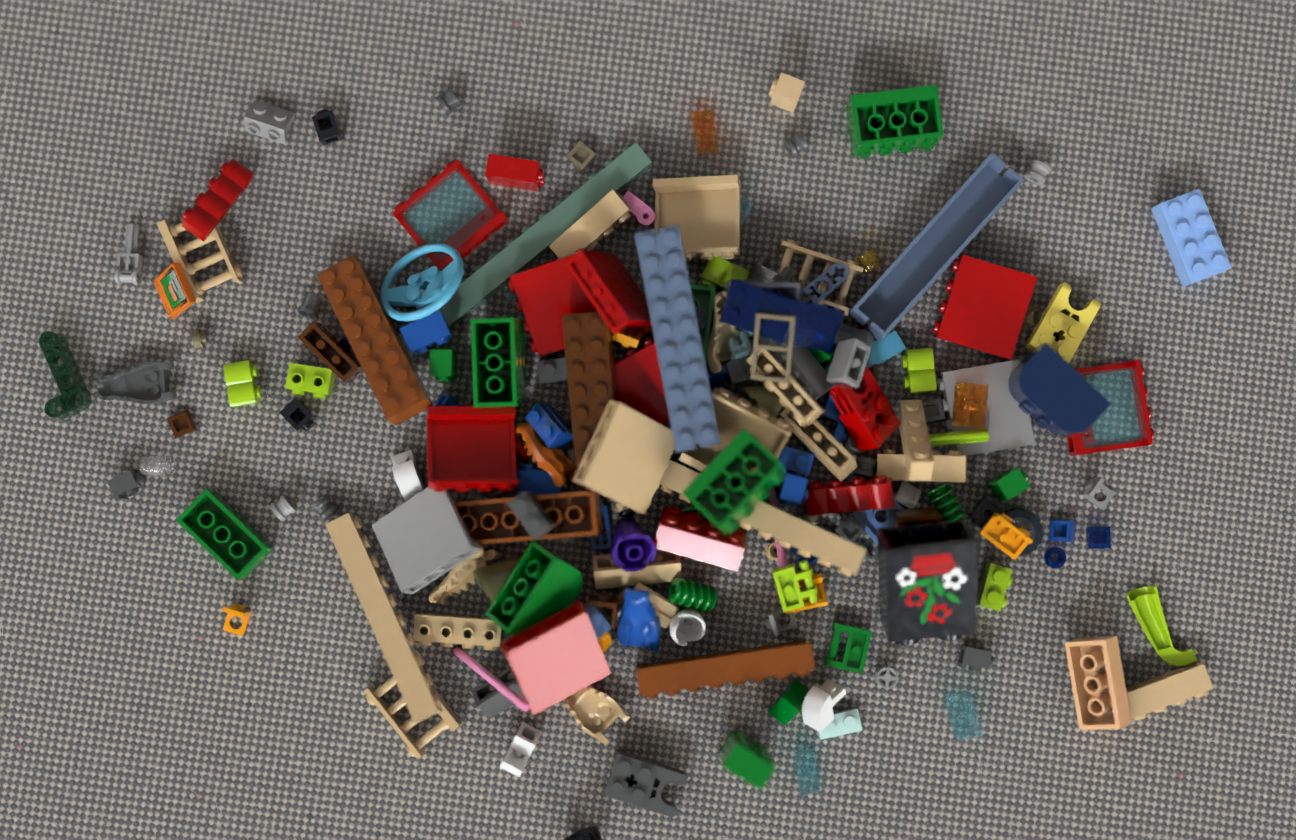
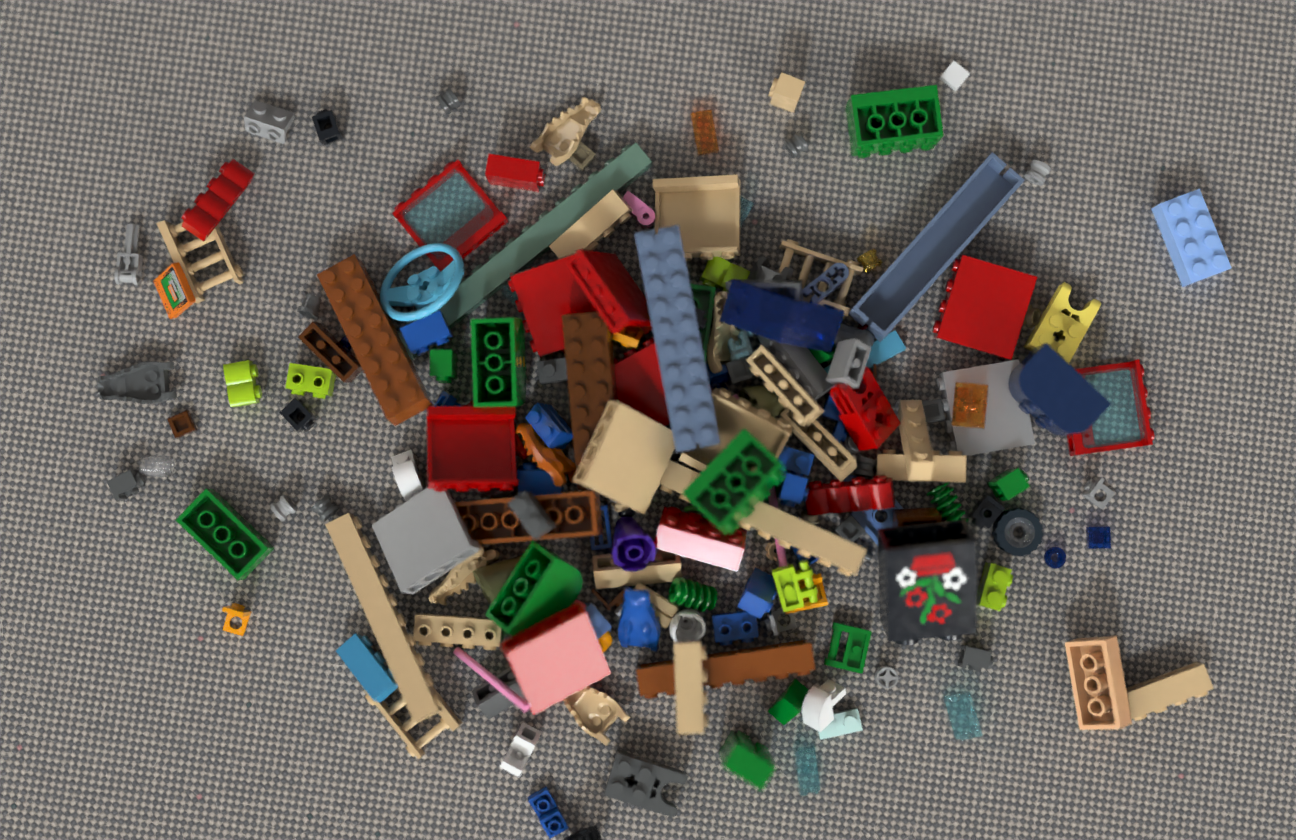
clear green beam [39,331,92,419] -> none
dark tan plate [190,329,207,349] -> none
reddish brown bracket [587,593,618,629] -> none
dark tan window [750,313,796,384] -> none
white plate [895,481,922,509] -> none
lime brick [901,348,937,394] -> none
lime axle [929,429,989,447] -> none
light orange bracket [979,513,1033,560] -> none
blue slope [1049,519,1076,543] -> none
lime animal [1125,585,1197,666] -> none
none -> dark azure brick [336,633,398,702]
none -> blue slope [528,786,569,839]
none -> tan animal [530,97,601,166]
none -> tan brick [674,641,708,734]
none -> blue brick [711,611,759,646]
none -> blue brick [737,567,777,619]
none -> white tile [939,61,970,92]

